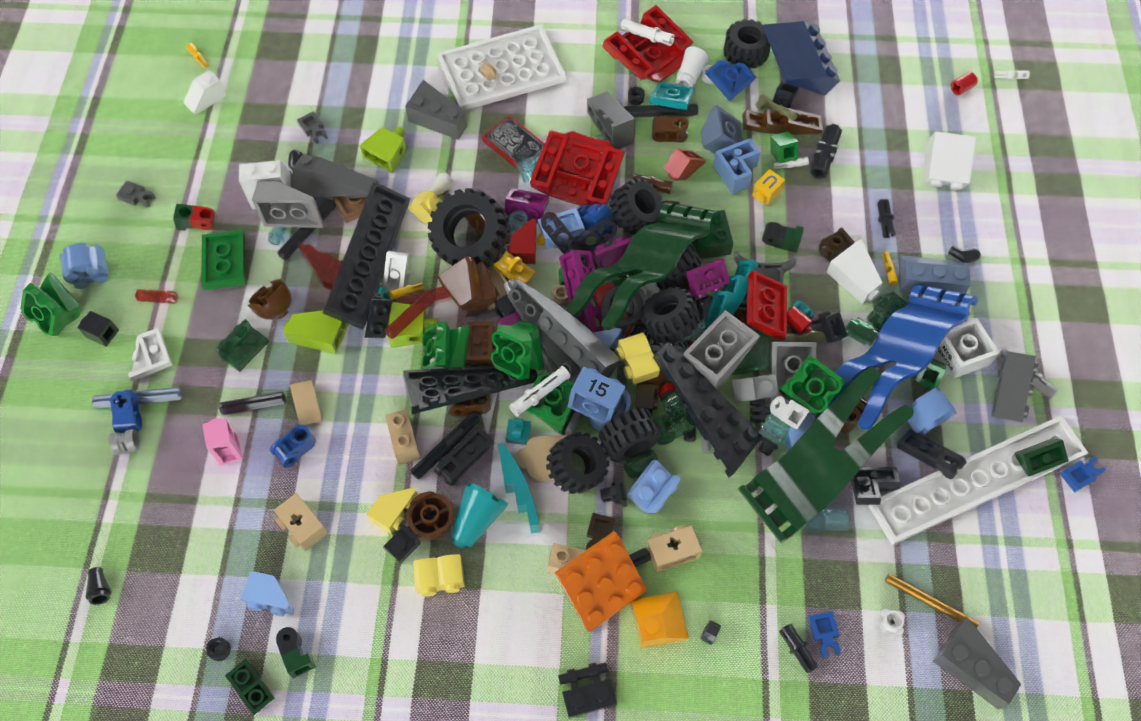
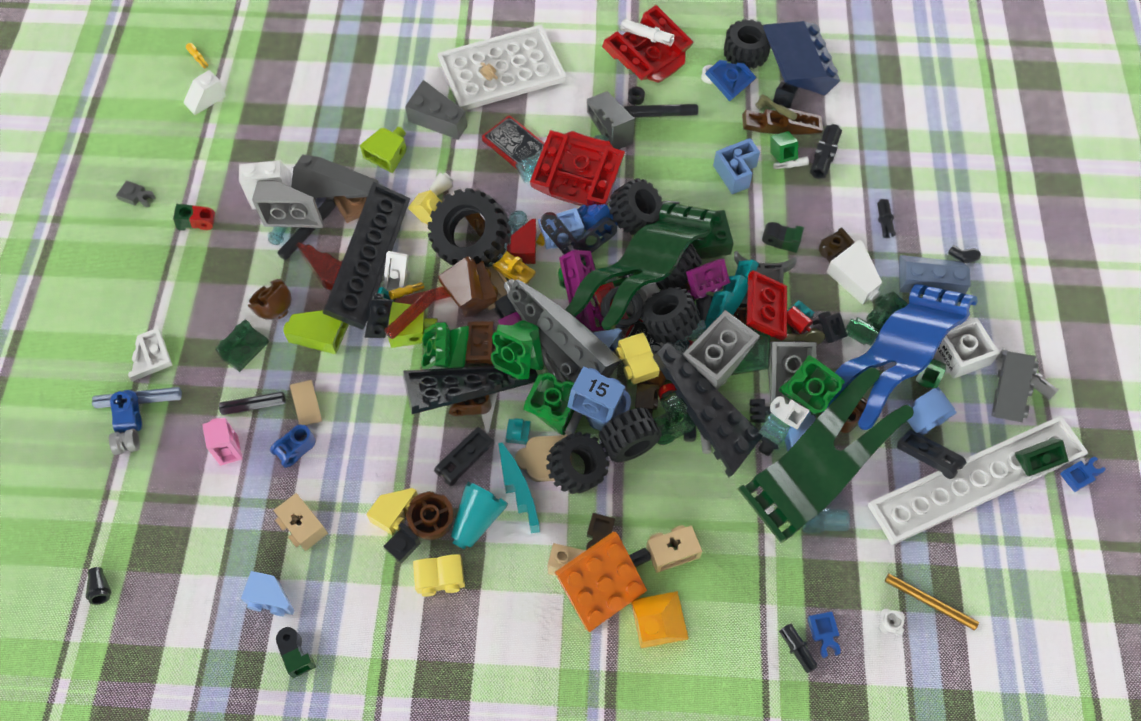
green piece [20,273,82,336] -> none
medium blue brick [59,243,108,289] -> none
black brick [77,311,119,347] -> none
clear red axle [135,289,178,304] -> none
green plate [201,229,246,290] -> none
black axle [206,637,231,662] -> none
dark green slope [225,659,275,715] -> none
black arm [288,149,303,171] -> none
dark grey plate [297,111,328,144] -> none
tan brick [385,409,421,465] -> none
black axle [411,412,481,479] -> none
magenta bracket [504,188,550,223] -> none
white pin [509,366,570,417] -> none
tan plate [551,285,569,305] -> none
black plate [558,662,617,719] -> none
magenta bracket [591,236,632,269] -> none
black brick [600,478,628,507] -> none
clear green cone [624,449,658,479] -> none
light blue bracket [626,460,681,513] -> none
reddish brown pin [633,173,672,194] -> none
teal plate [649,82,695,110] -> none
reddish brown piece [652,116,689,143] -> none
slope [663,148,706,181] -> none
white plant [675,47,709,87] -> none
black axle [700,620,721,645] -> none
sand blue slope [701,105,743,154] -> none
light grey slope [732,374,779,402] -> none
yellow brick [752,169,785,206] -> none
black plate [851,467,901,505] -> none
yellow pin [882,251,899,286] -> none
white slope [924,131,976,190] -> none
dark grey wedge [933,616,1021,710] -> none
red piece [950,72,978,95] -> none
white pin [994,70,1030,79] -> none

